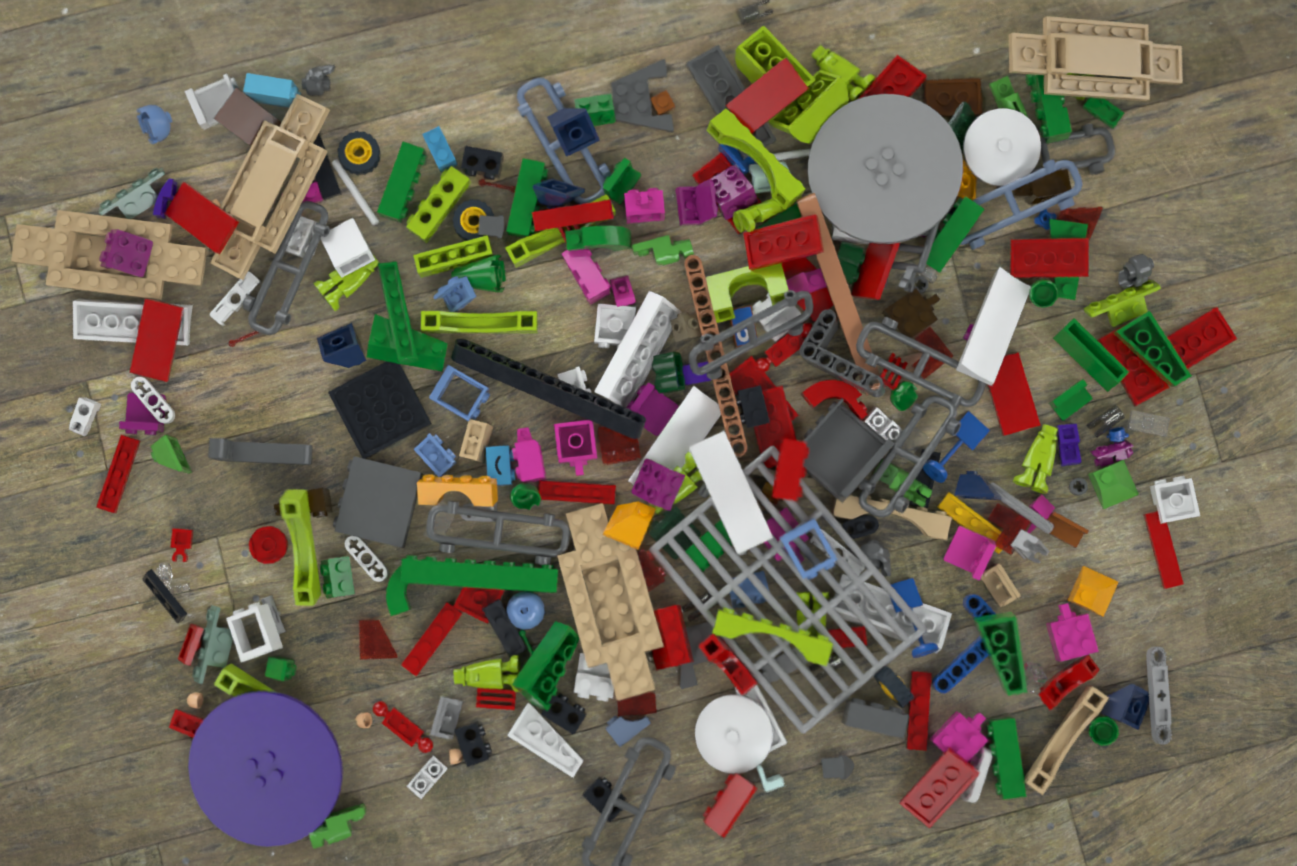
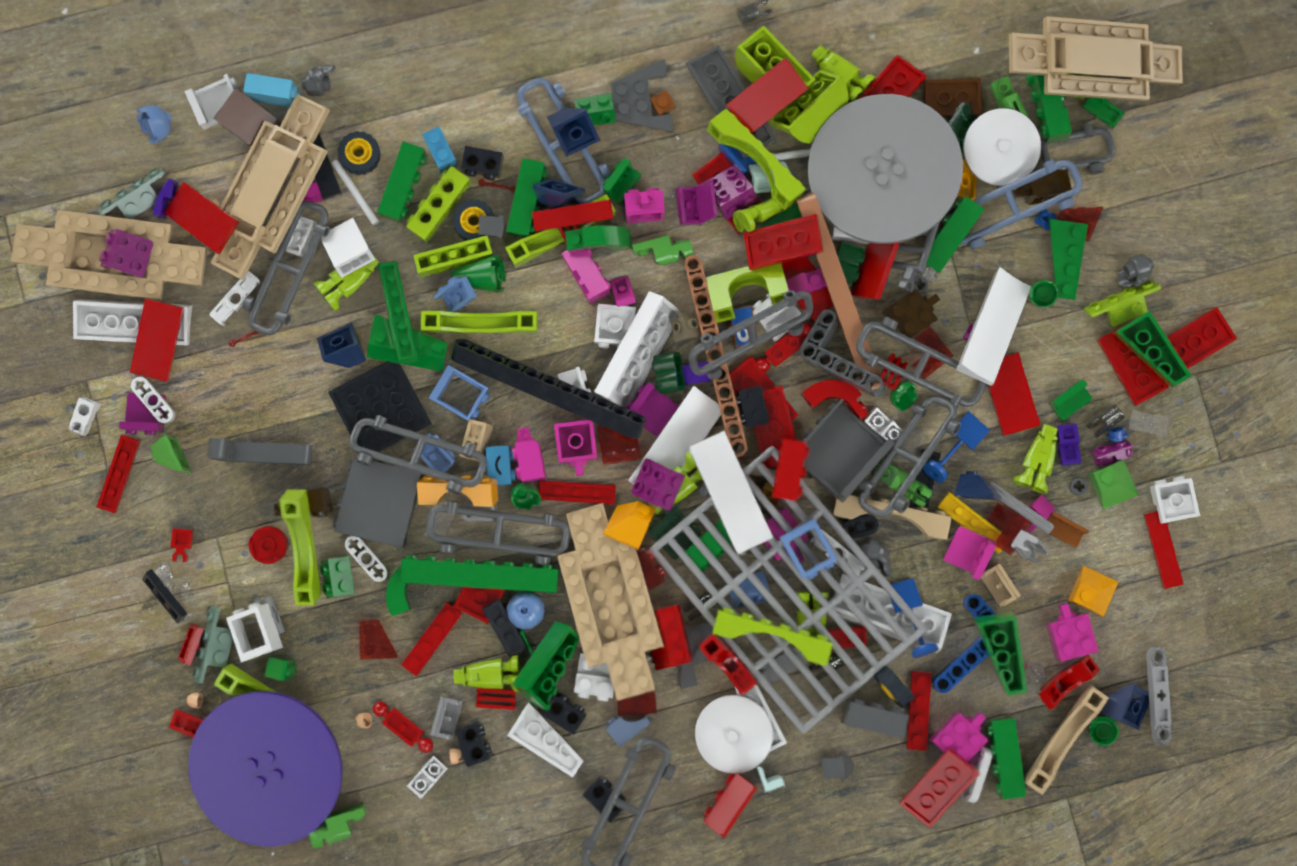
red tile [1010,238,1089,278] -> none
green brick [1053,318,1129,392] -> none
none -> dark grey bar [349,415,487,494]

